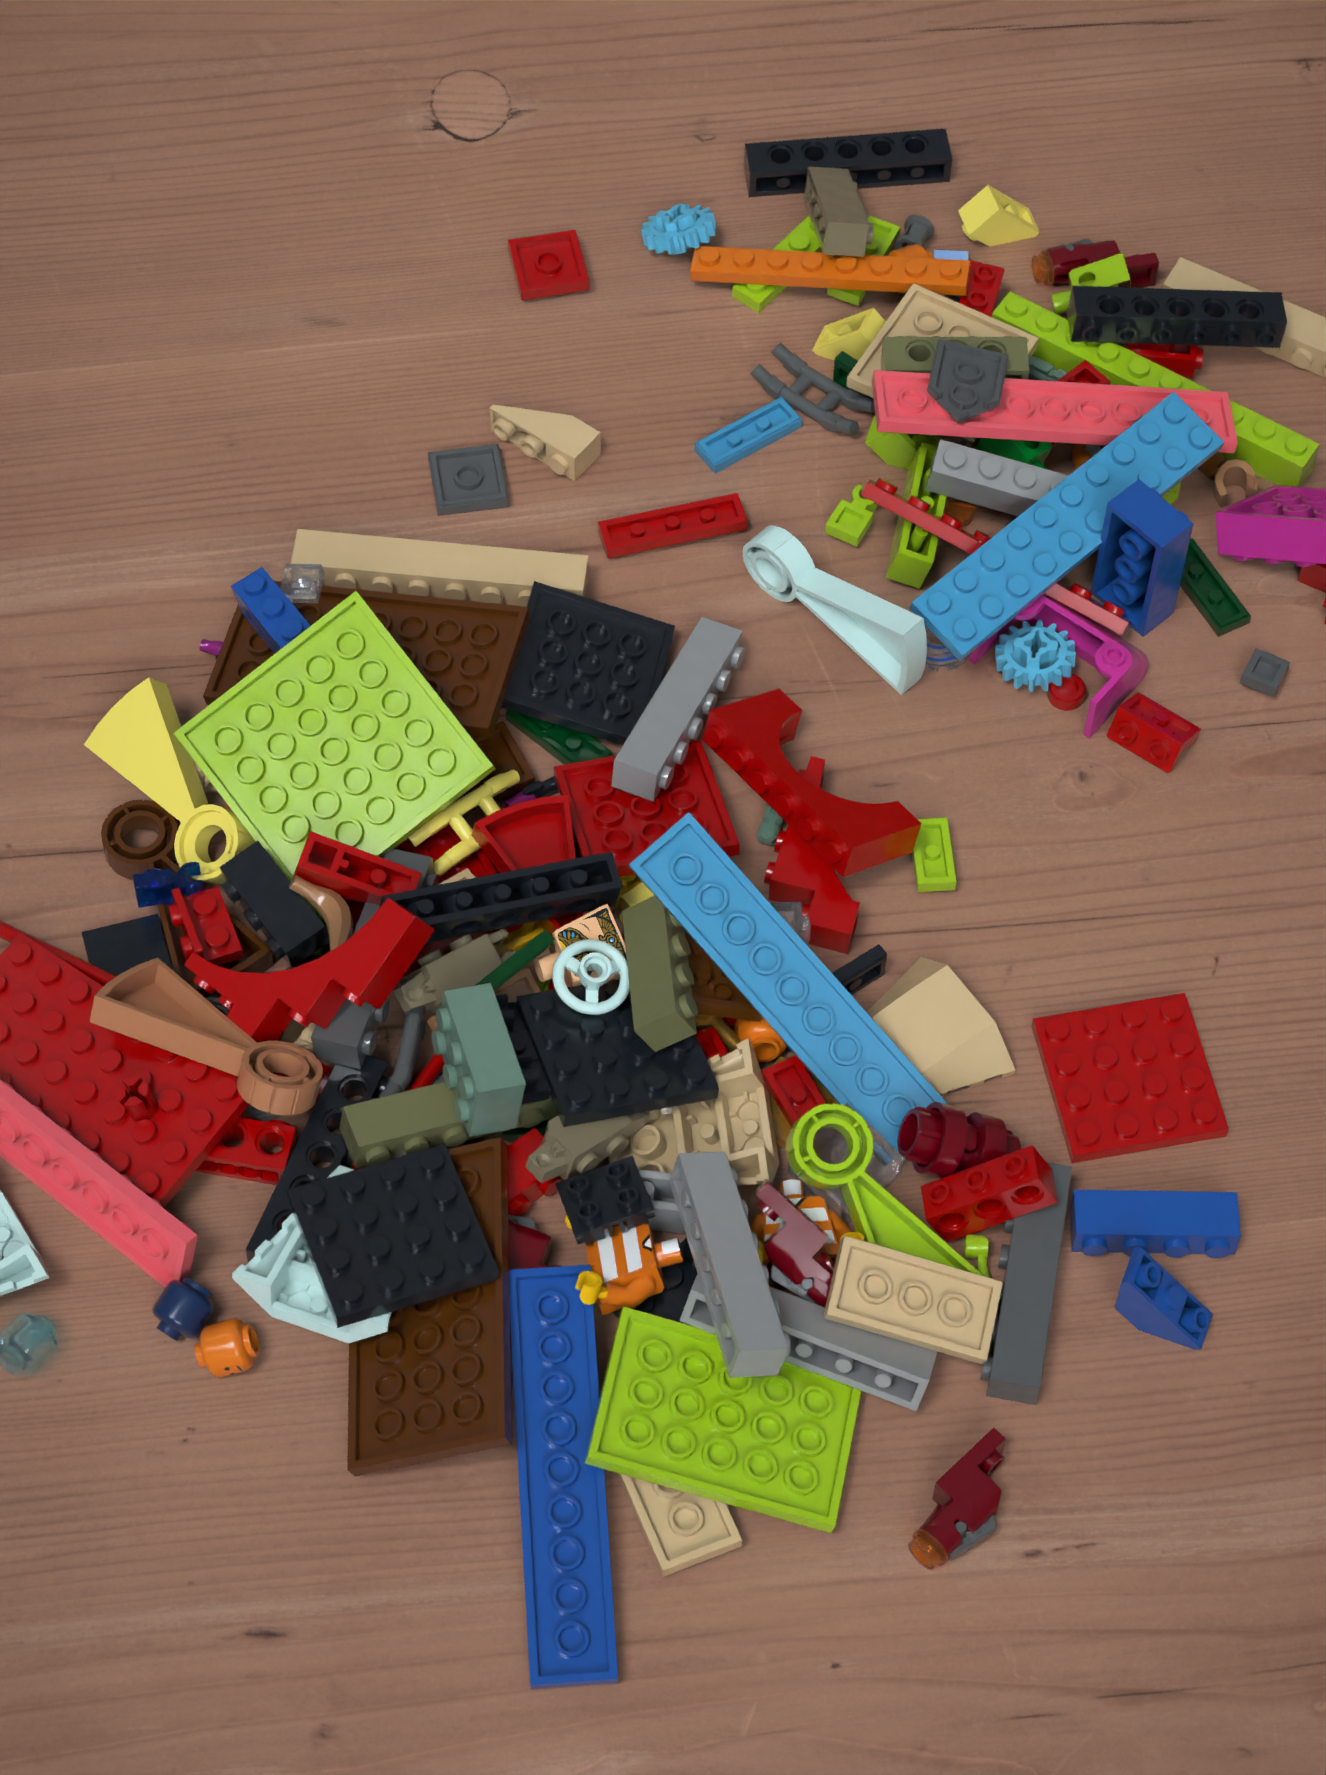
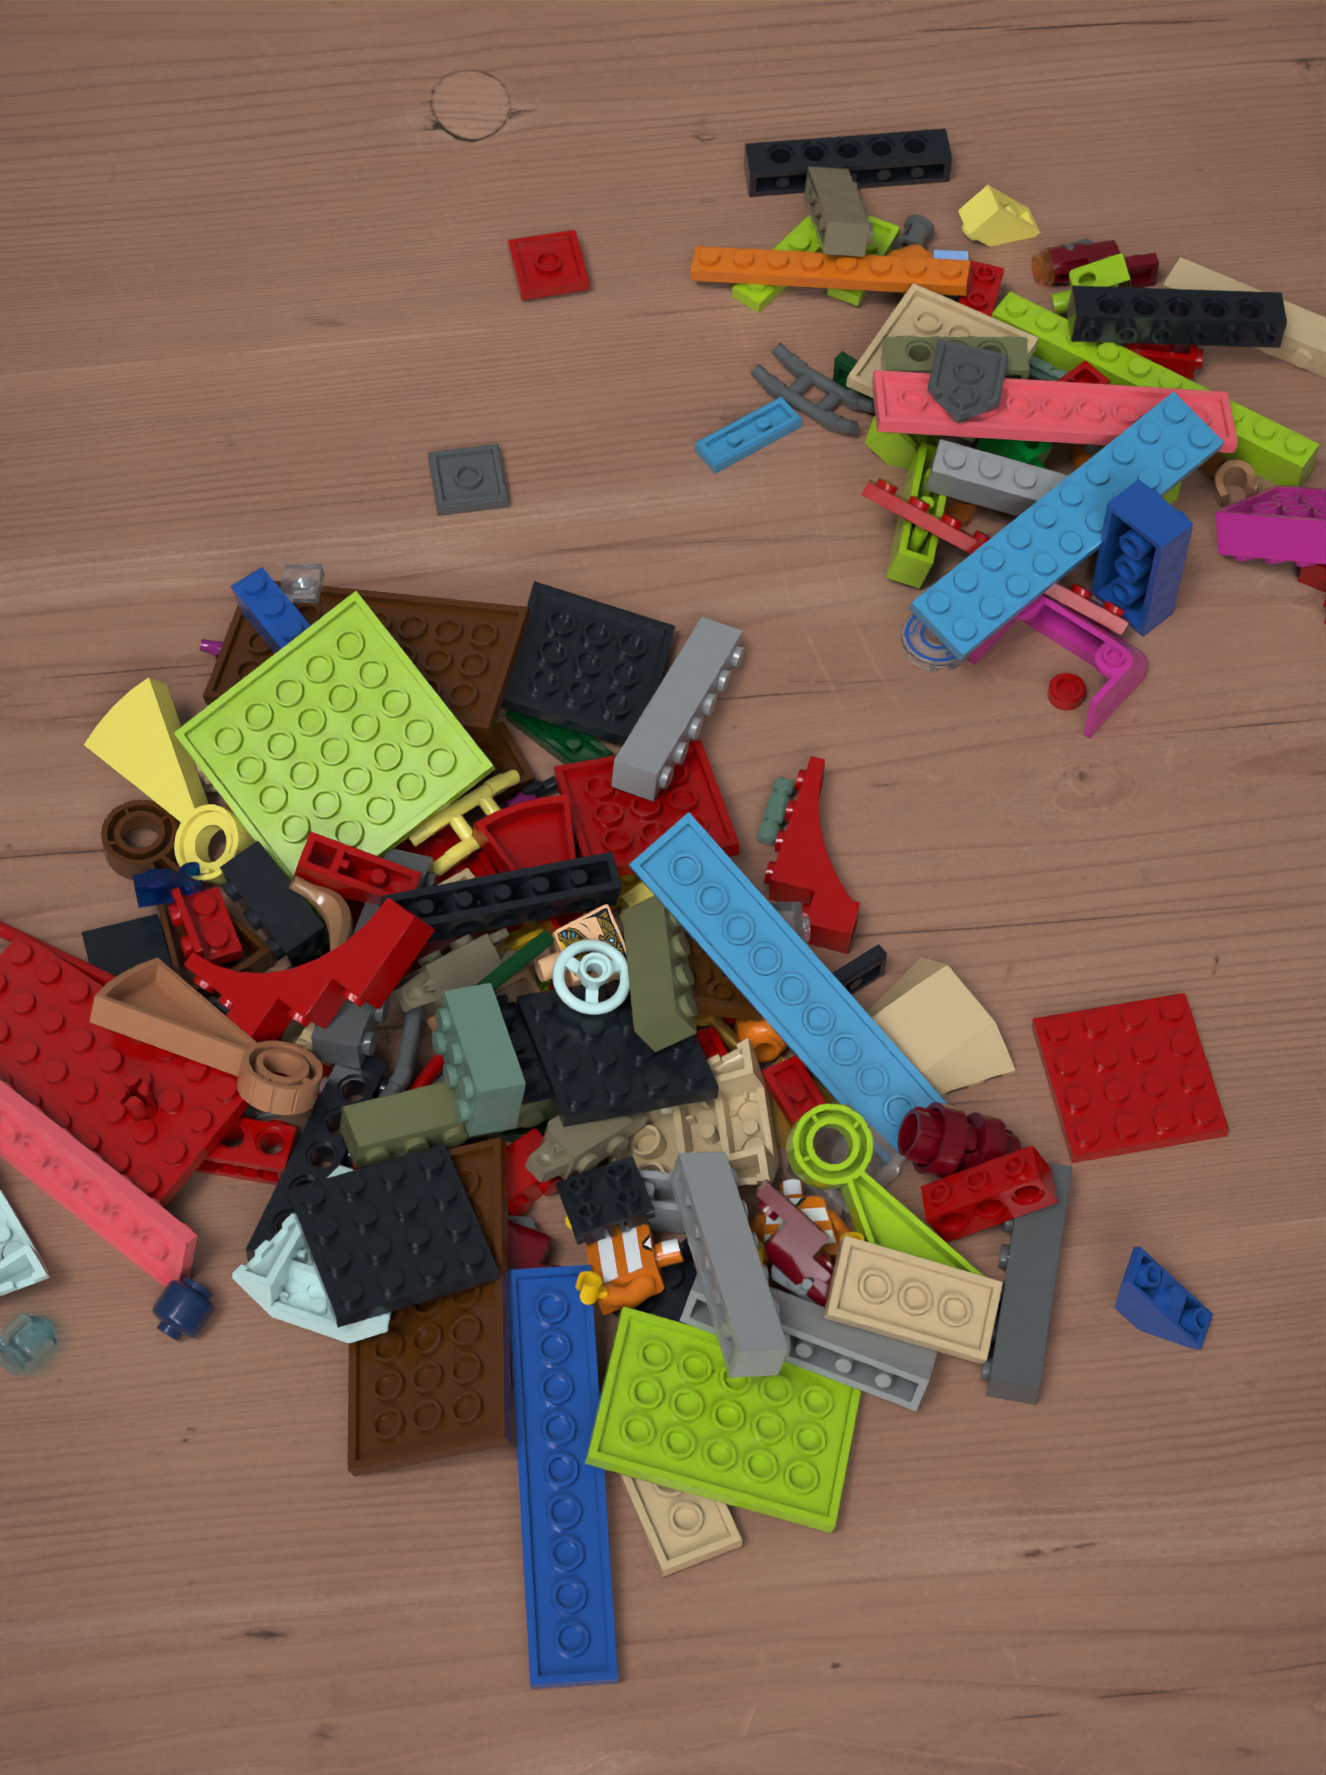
orange head [194,1318,260,1378] -> none
tan brick [291,529,588,607] -> none
tan slope [489,405,601,482] -> none
red plate [598,493,747,559] -> none
medium azure gear [641,204,717,255] -> none
red arch [702,688,922,877] -> none
light aqua piece [742,525,927,696] -> none
light yellow slope [812,308,886,361] -> none
lime plate [825,484,878,547] -> none
dark red plate [908,1427,1006,1570] -> none
lime plate [912,817,957,892] -> none
lime hand [964,1234,990,1278] -> none
medium azure gear [995,620,1076,692] -> none
blue brick [1069,1190,1241,1258] -> none
red bracket [1107,692,1201,773] -> none
dark green tile [1180,538,1251,637] -> none
dark grey plate [1240,648,1290,697] -> none

